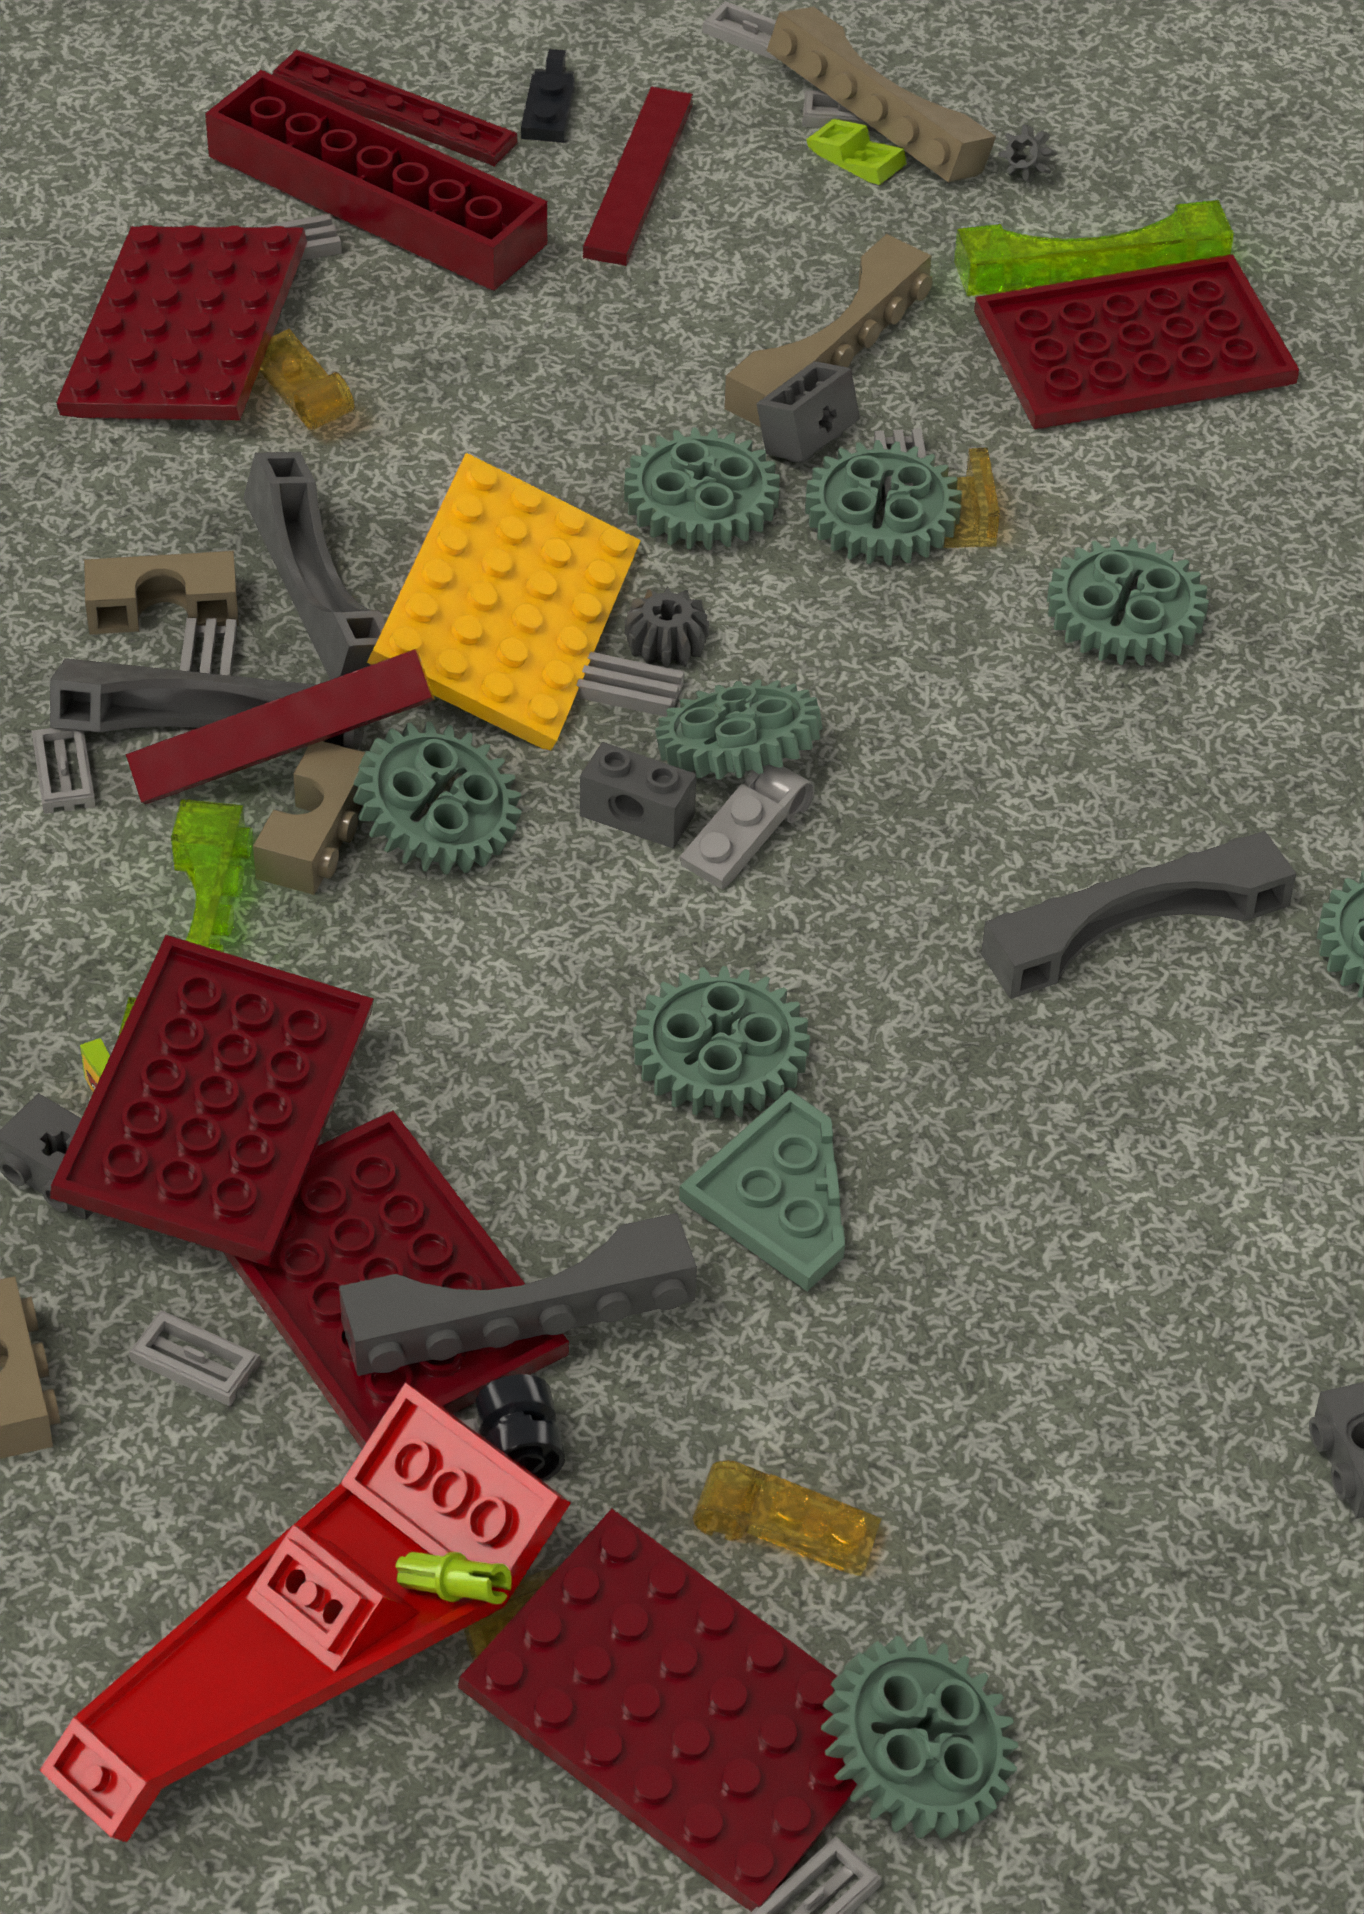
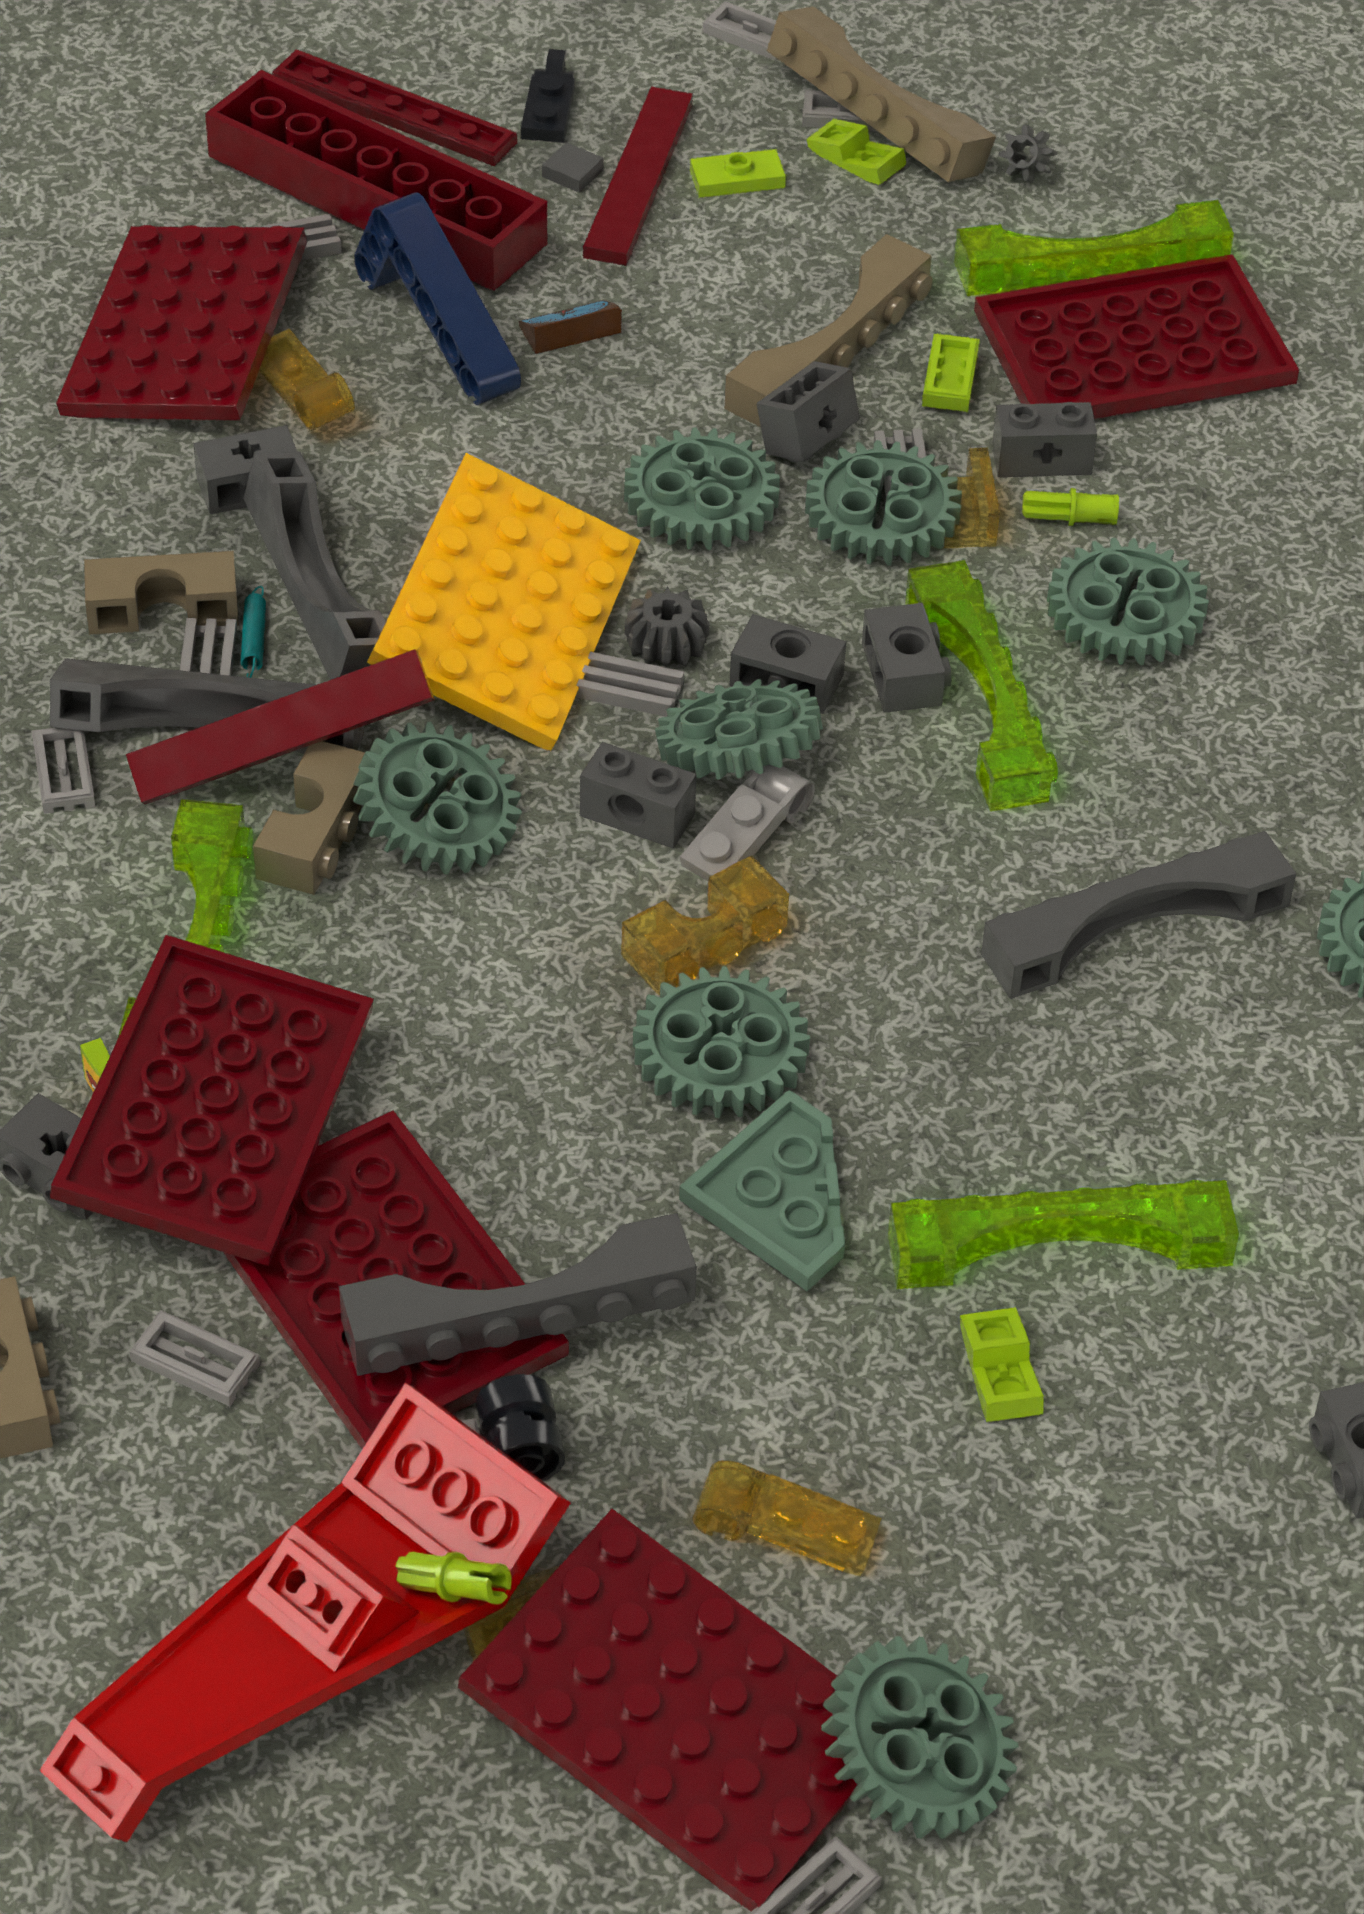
none -> dark grey brick [193,425,297,514]
none -> teal piece [240,586,266,678]
none -> dark blue beam [354,192,521,405]
none -> reddish brown slope [519,300,622,354]
none -> dark grey tile [542,142,603,193]
none -> clear yellow arch [621,855,789,995]
none -> lime plate [690,149,786,198]
none -> dark grey brick [729,614,846,714]
none -> dark grey brick [862,603,951,713]
none -> clear neon green arch [888,1180,1239,1289]
none -> clear neon green arch [905,560,1058,812]
none -> lime plate [922,334,980,412]
none -> lime slope [960,1307,1044,1422]
none -> dark grey brick [992,402,1097,478]
none -> lime axle [1022,488,1119,526]

